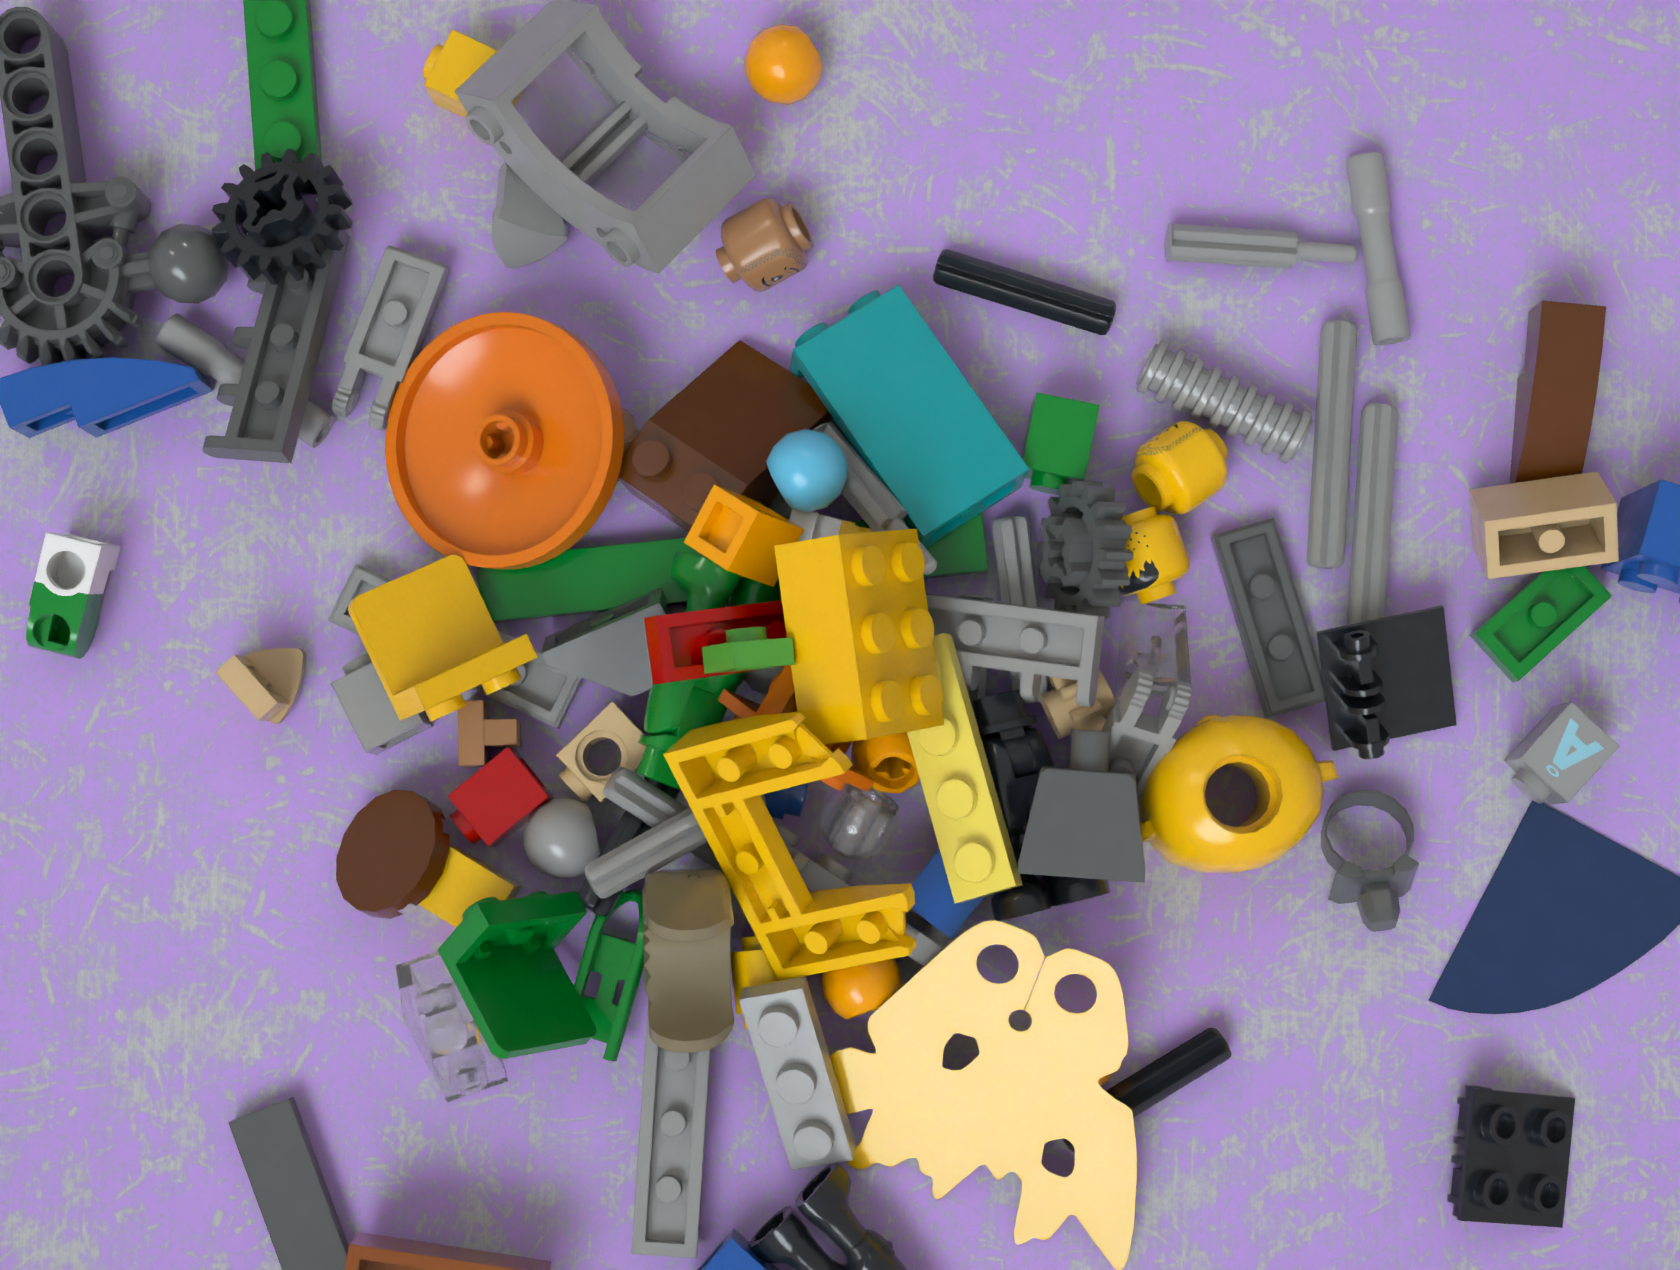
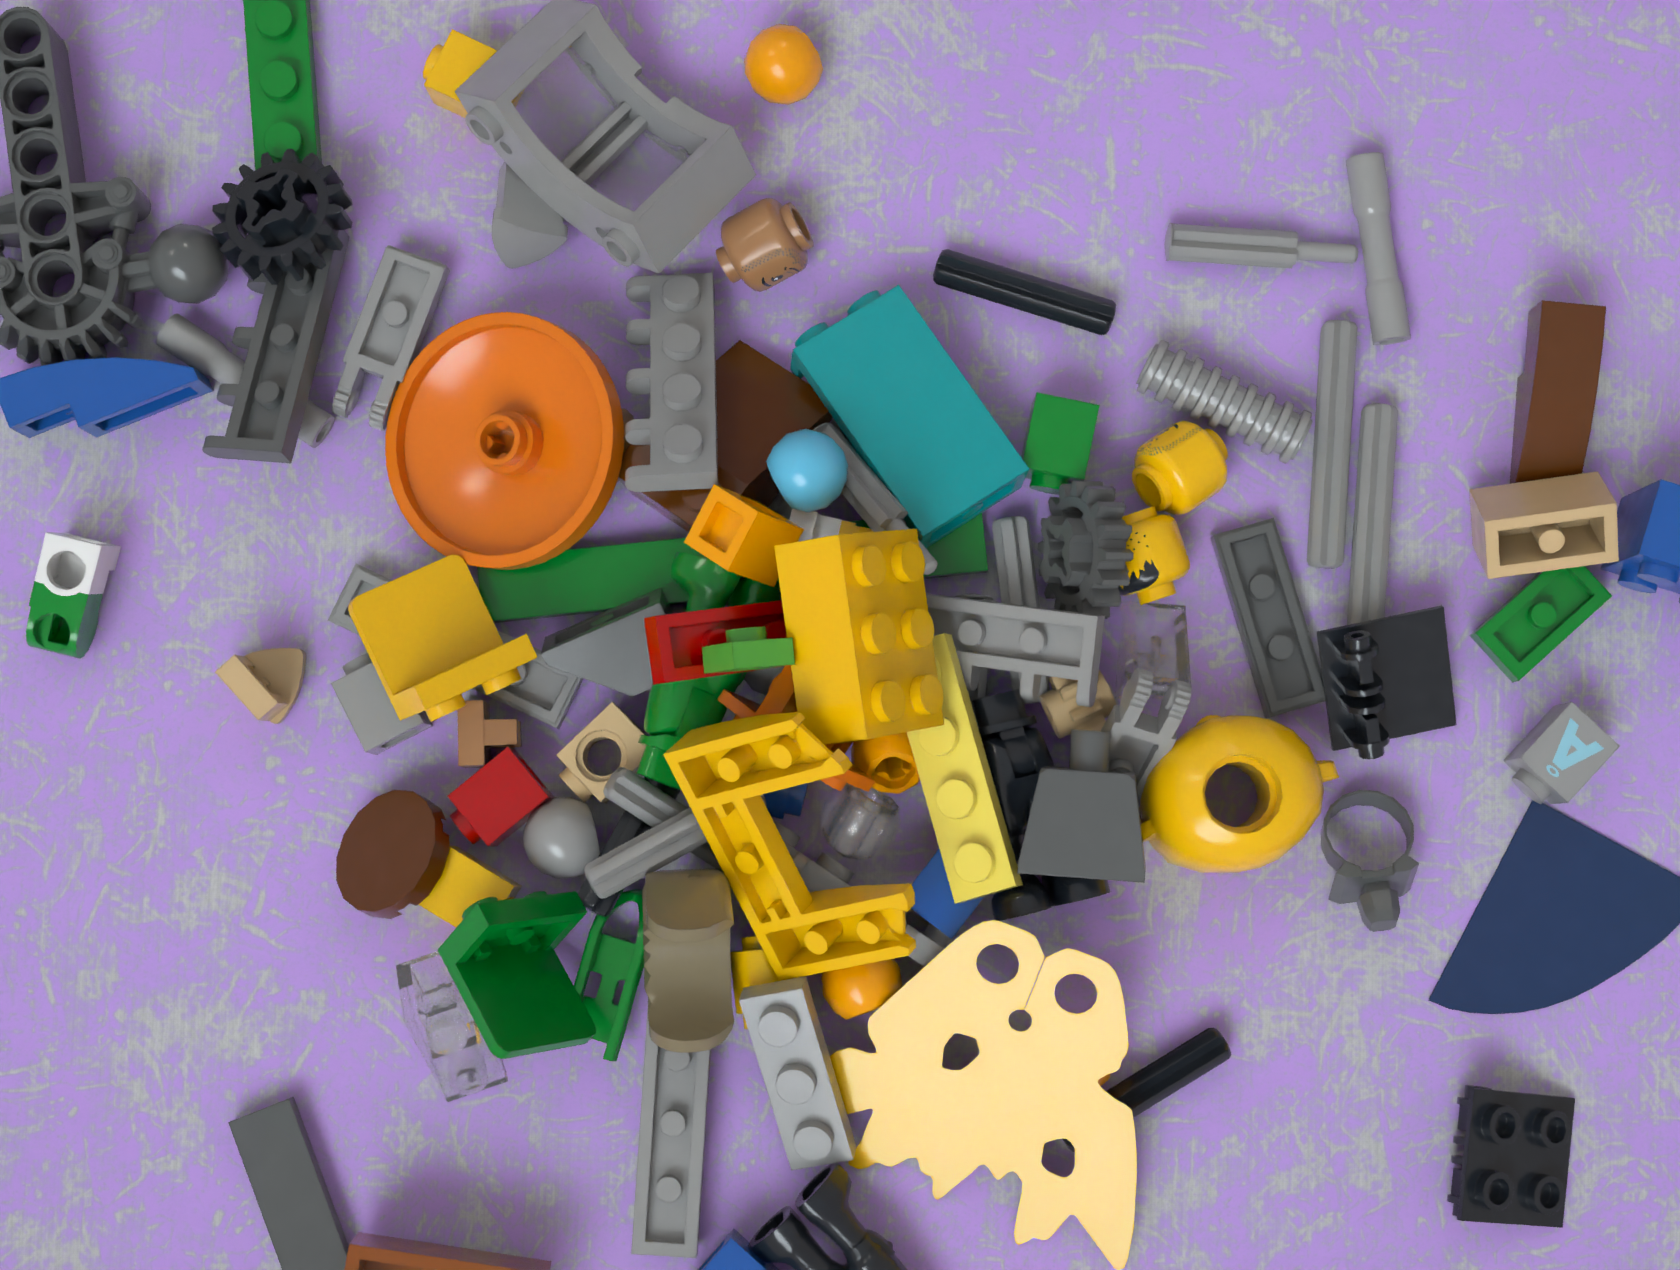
none -> light grey hinge [625,272,718,492]

